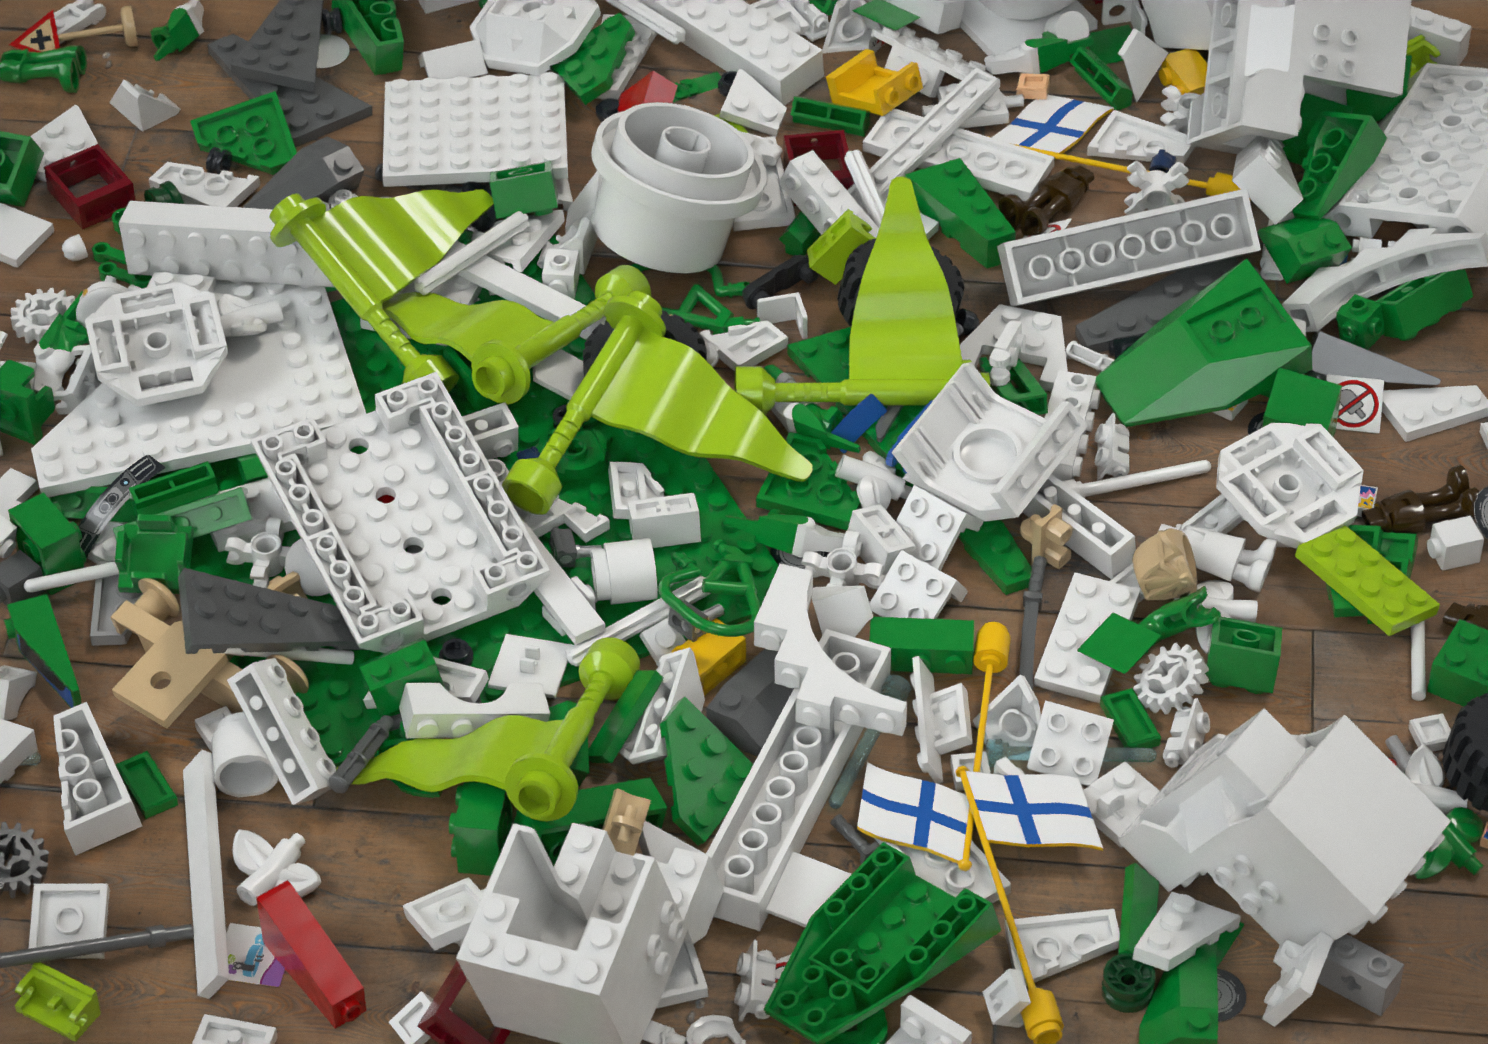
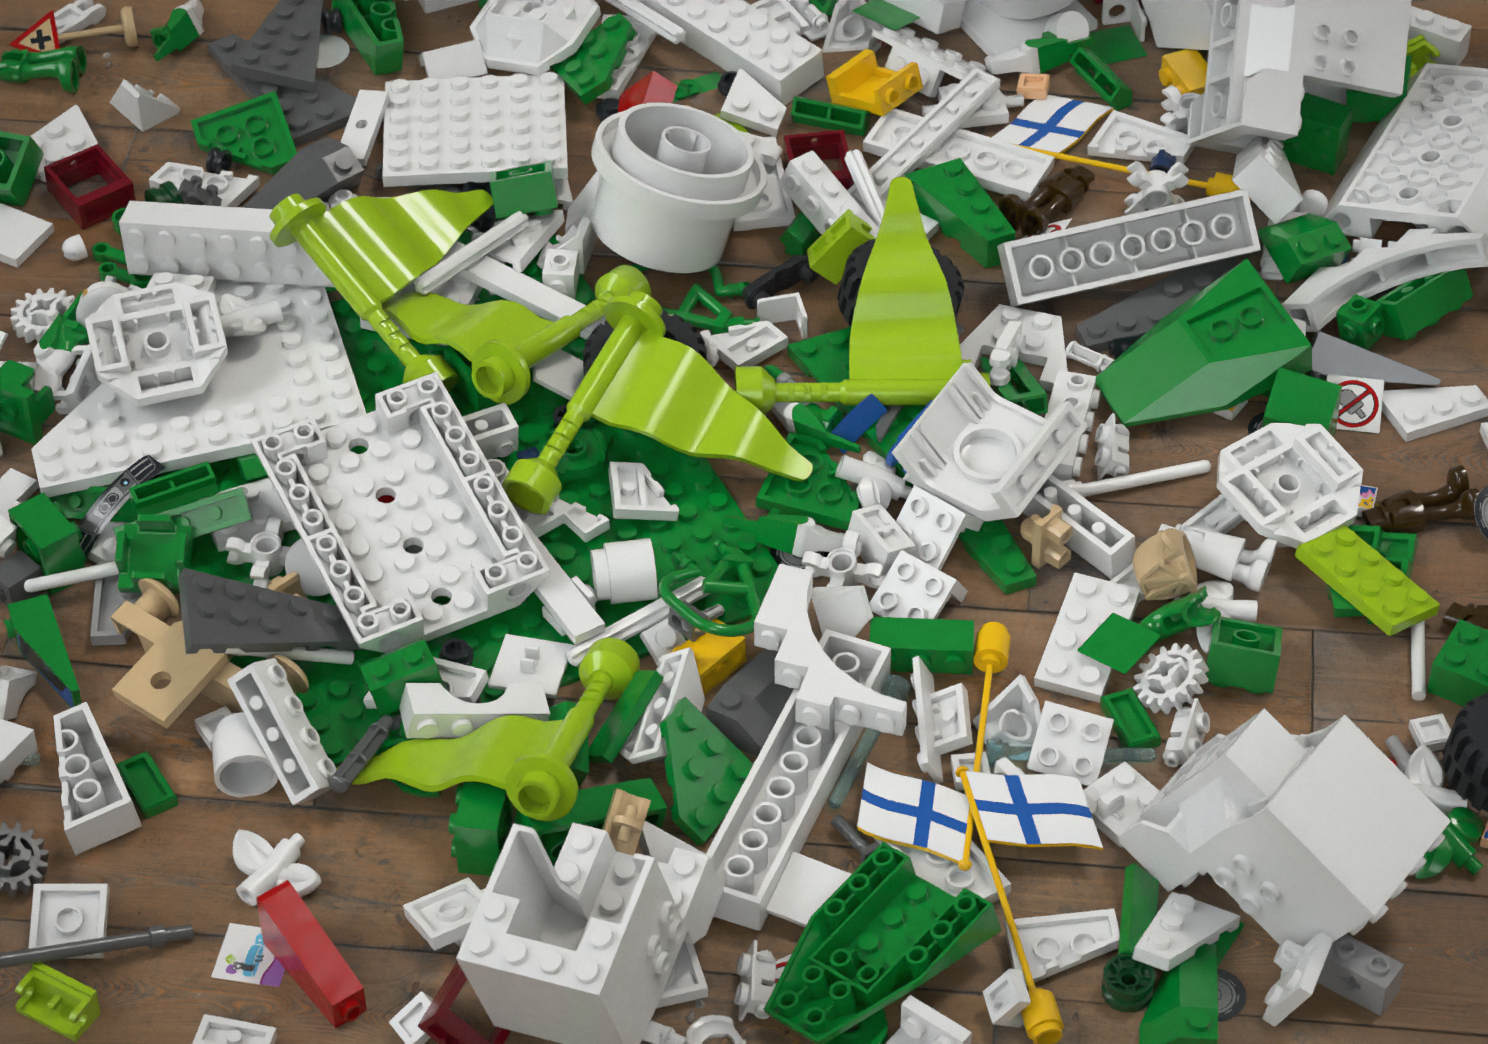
white tile [183,750,229,999] -> none
dark grey piece [549,527,602,568] -> none
white hinge [627,493,701,548] -> none
black hinge [956,308,980,335] -> none
dark grey sword [1020,556,1047,690] -> none
white slope [1118,28,1168,103] -> none
green wedge [1292,110,1387,220] -> none
white brick [1427,516,1484,571] -> none
none -> dark grey piece [178,176,222,206]
none -> white tile [341,90,390,166]

